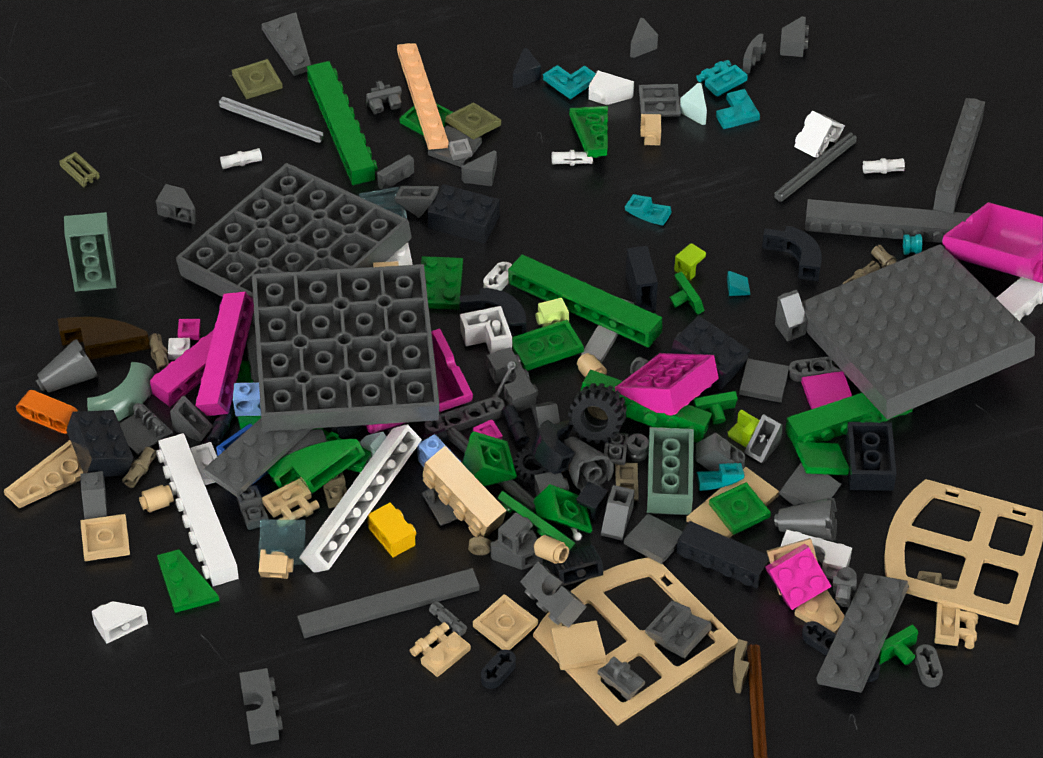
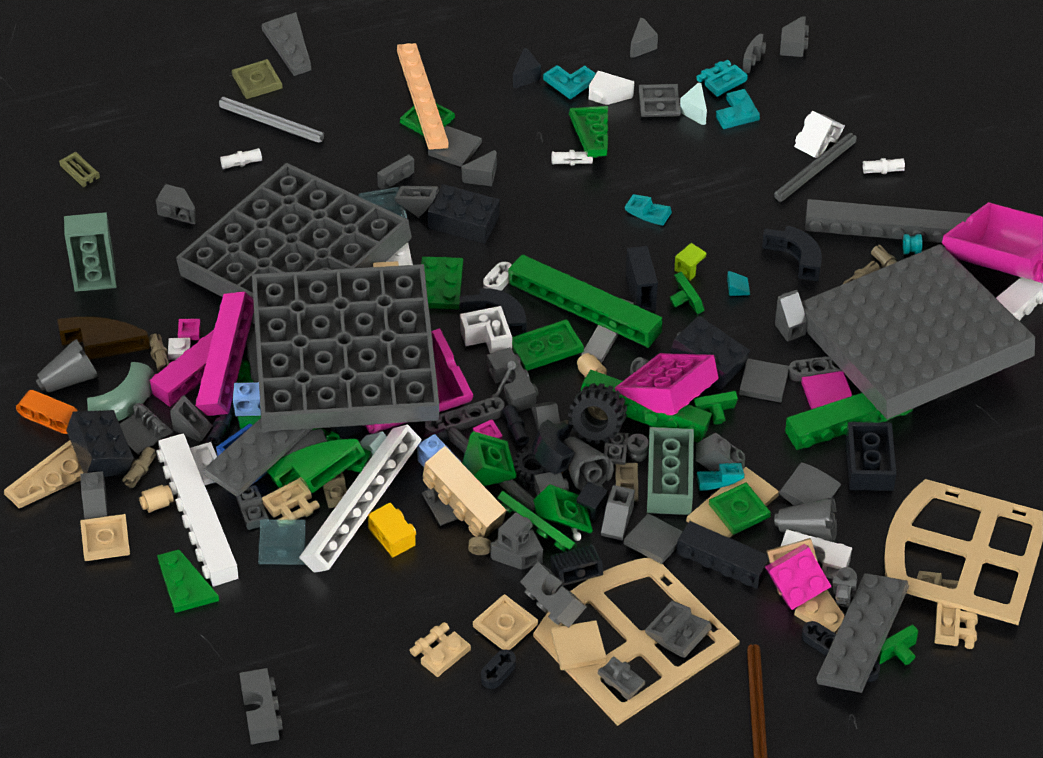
white slope [92,601,148,644] -> none
tan brick [258,549,294,579] -> none
dark grey tile [298,568,480,638] -> none
green brick [307,61,378,185] -> none
dark grey hips [365,80,402,114] -> none
dark grey axle [429,601,467,636] -> none
olive tile [445,102,501,140] -> none
light grey tile [448,138,472,161] -> none
tan brick [534,535,569,564] -> none
yellowish green brick [535,298,569,327] -> none
tan brick [640,114,661,145] -> none
lime panel [728,410,760,447] -> none
dark tan slope [733,639,749,694] -> none
dark grey slope [744,414,783,463] -> none
green tile [795,442,850,475] -> none
dark grey beam [915,644,943,687] -> none
dark grey brick [933,98,985,214] -> none

